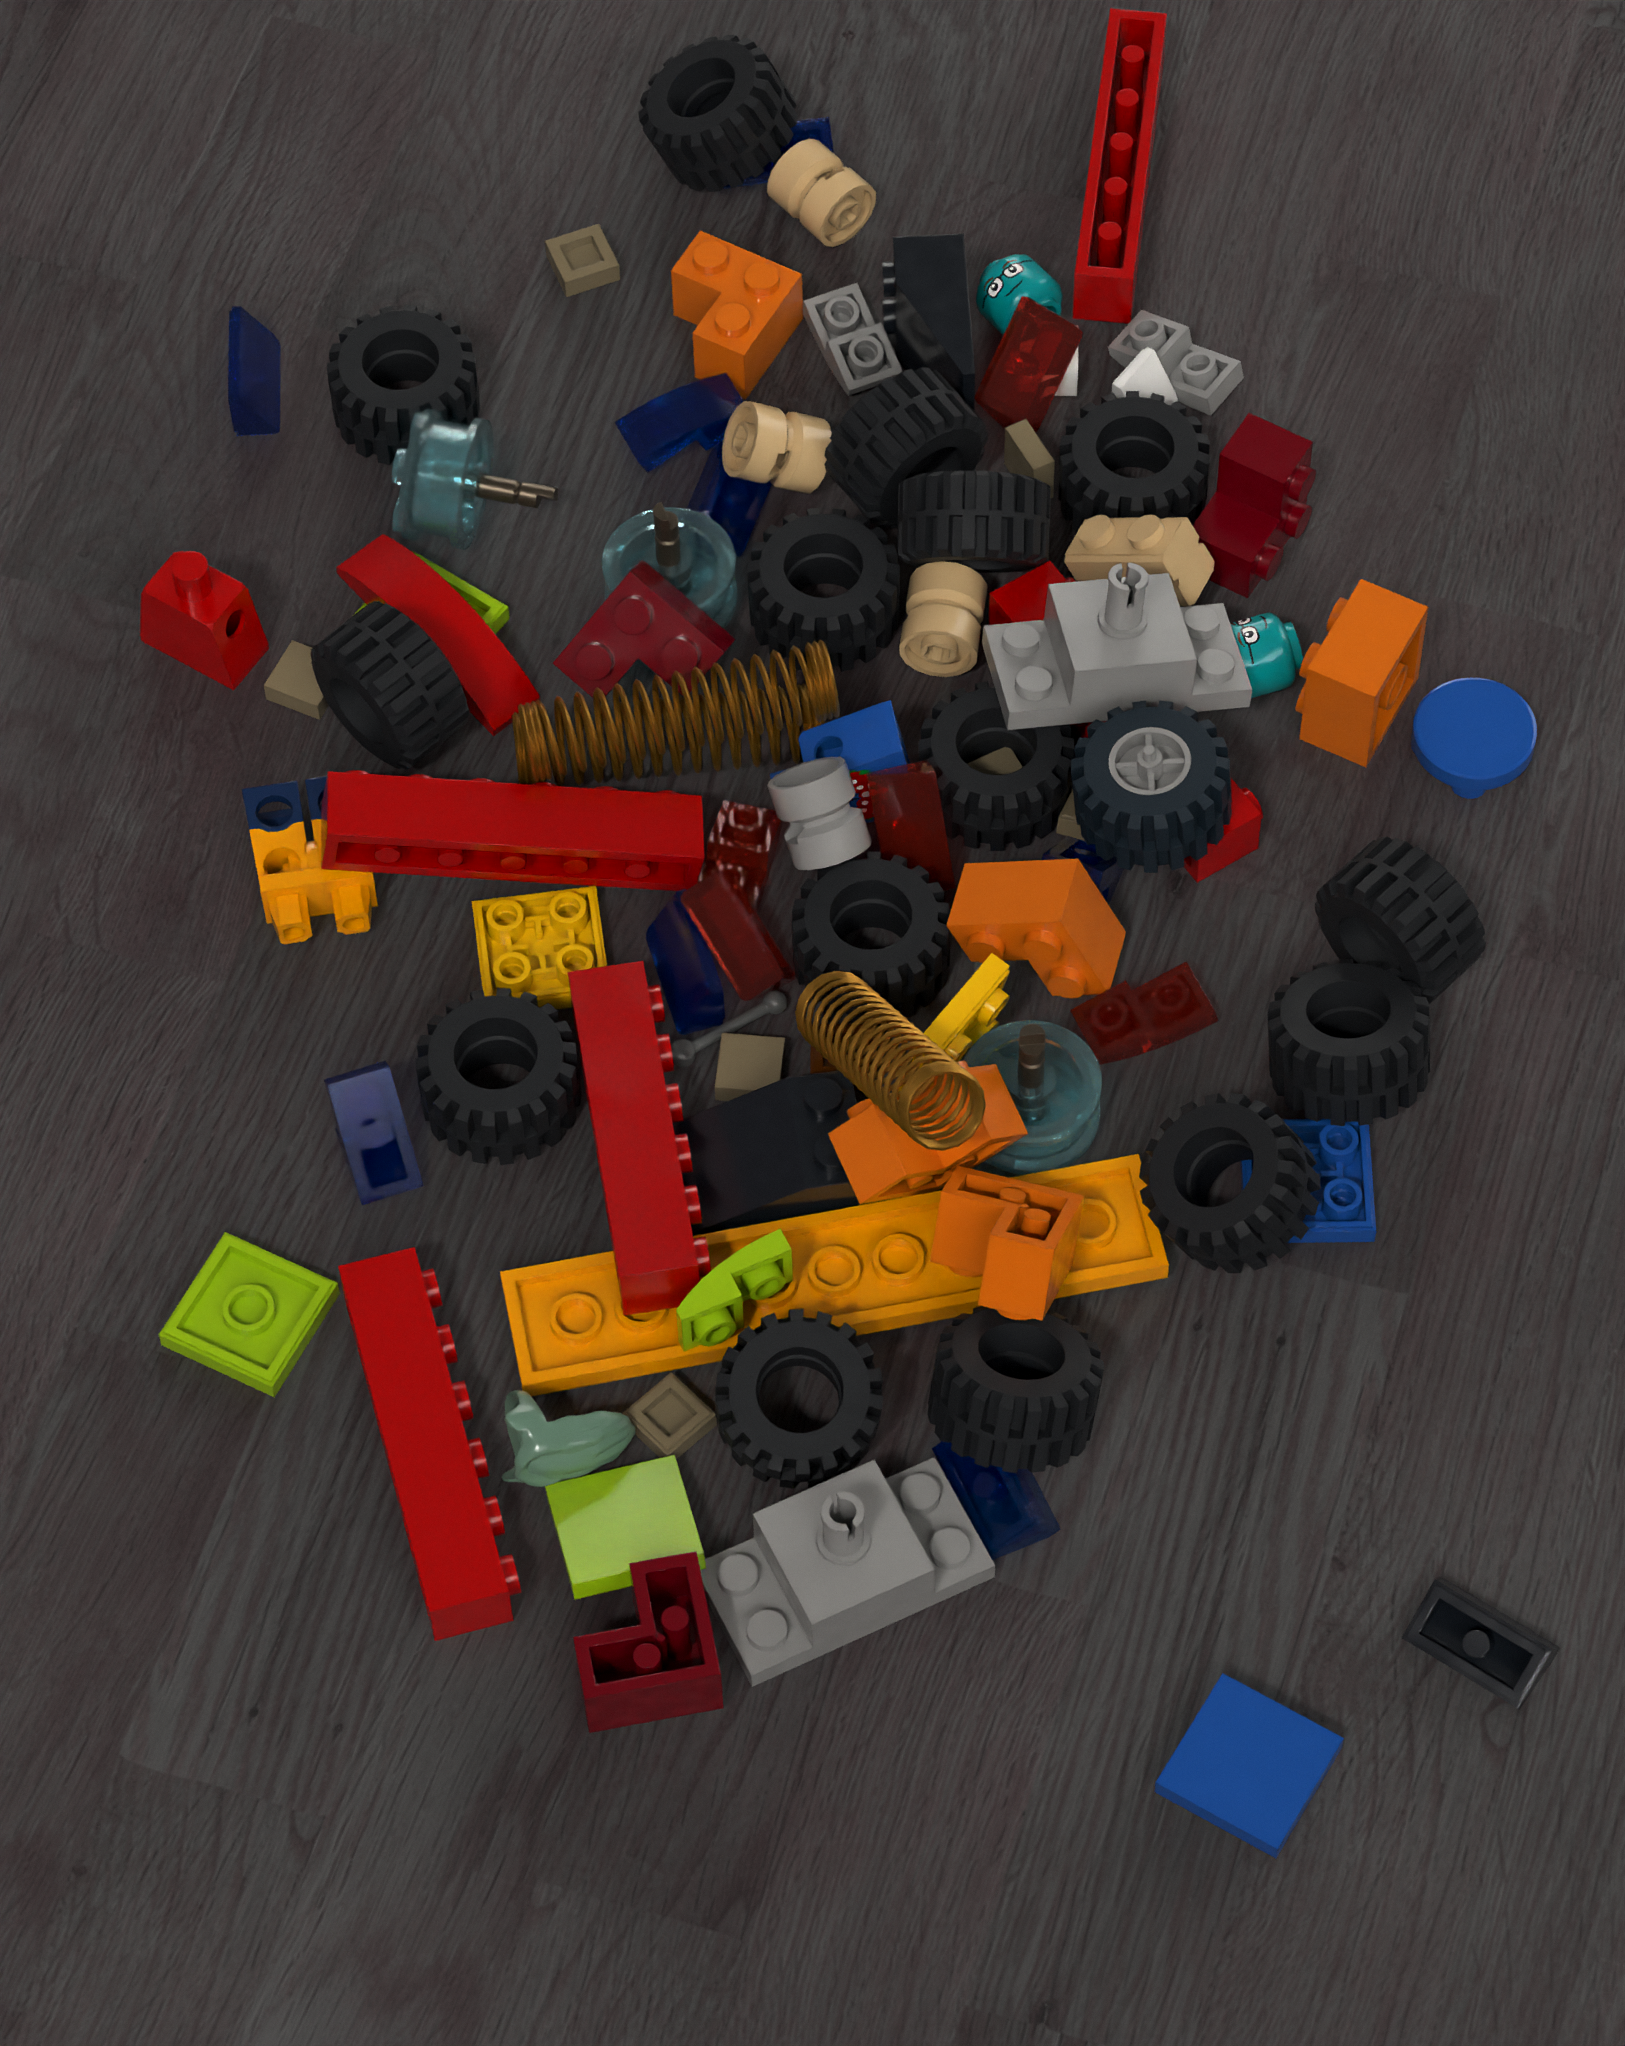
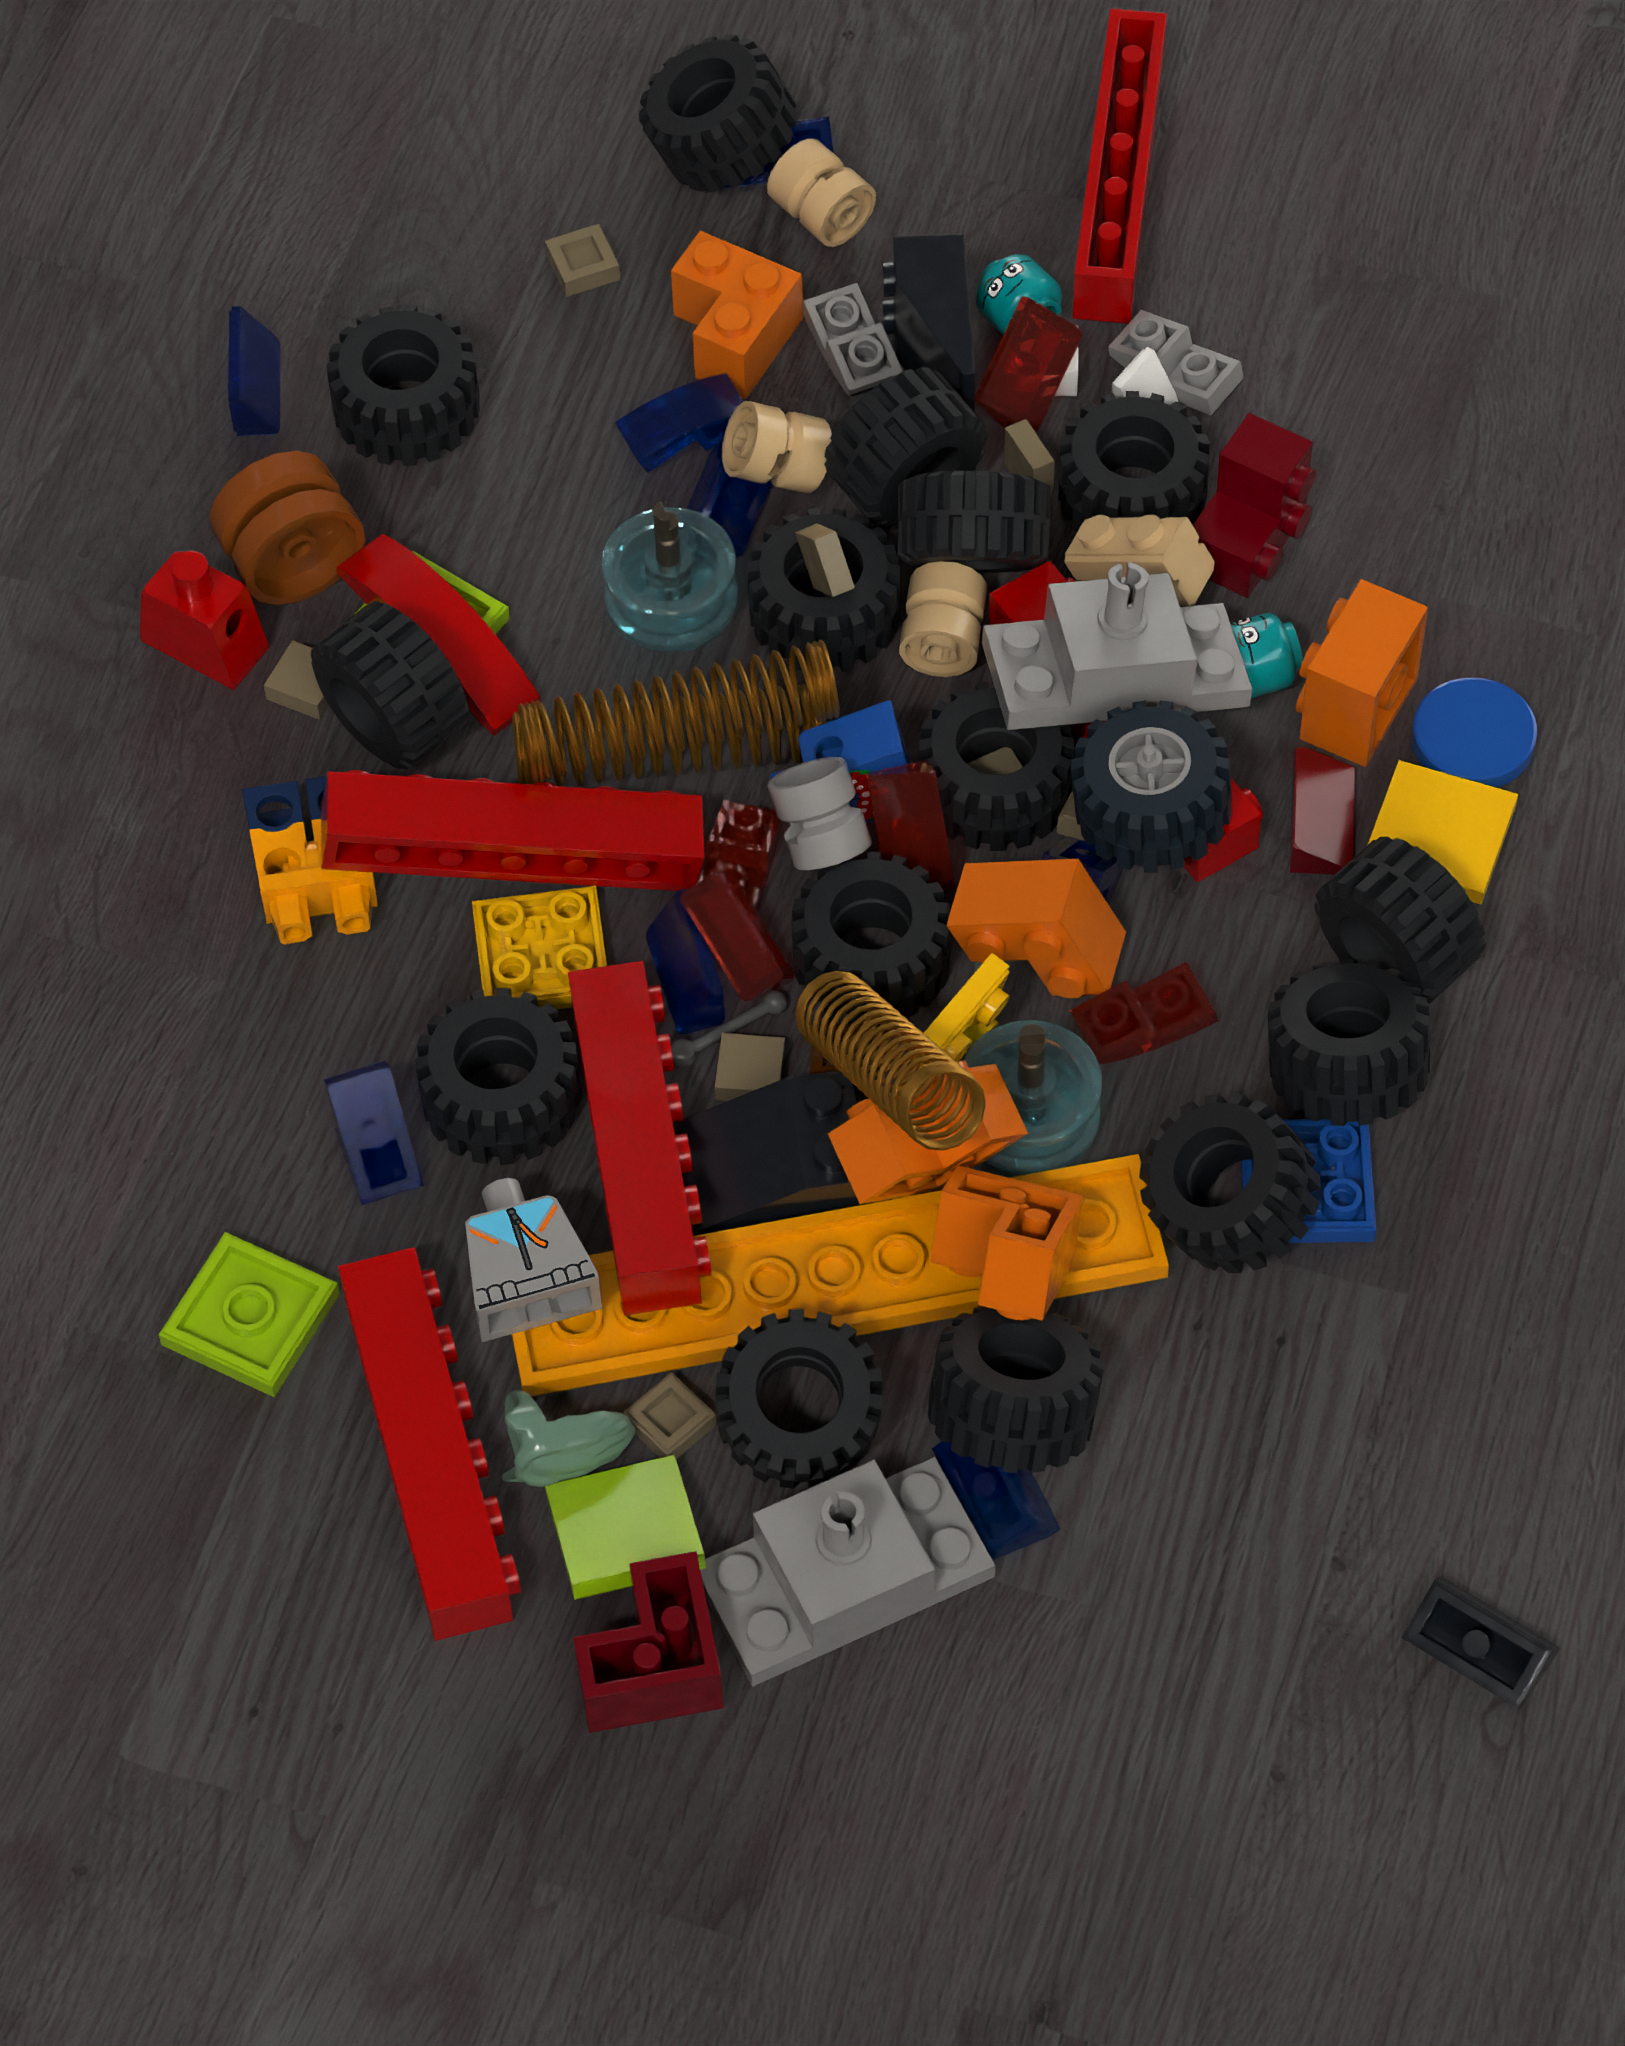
clear light blue wheel [392,409,558,550] -> none
dark red brick [553,559,736,703] -> none
lime slope [676,1229,793,1351] -> none
blue tile [1154,1673,1344,1858] -> none
none -> dark orange wheel [209,451,365,605]
none -> light grey torso [465,1178,602,1342]
none -> dark tan tile [795,523,855,597]
none -> slope [1290,747,1355,875]
none -> yellow tile [1368,760,1518,905]

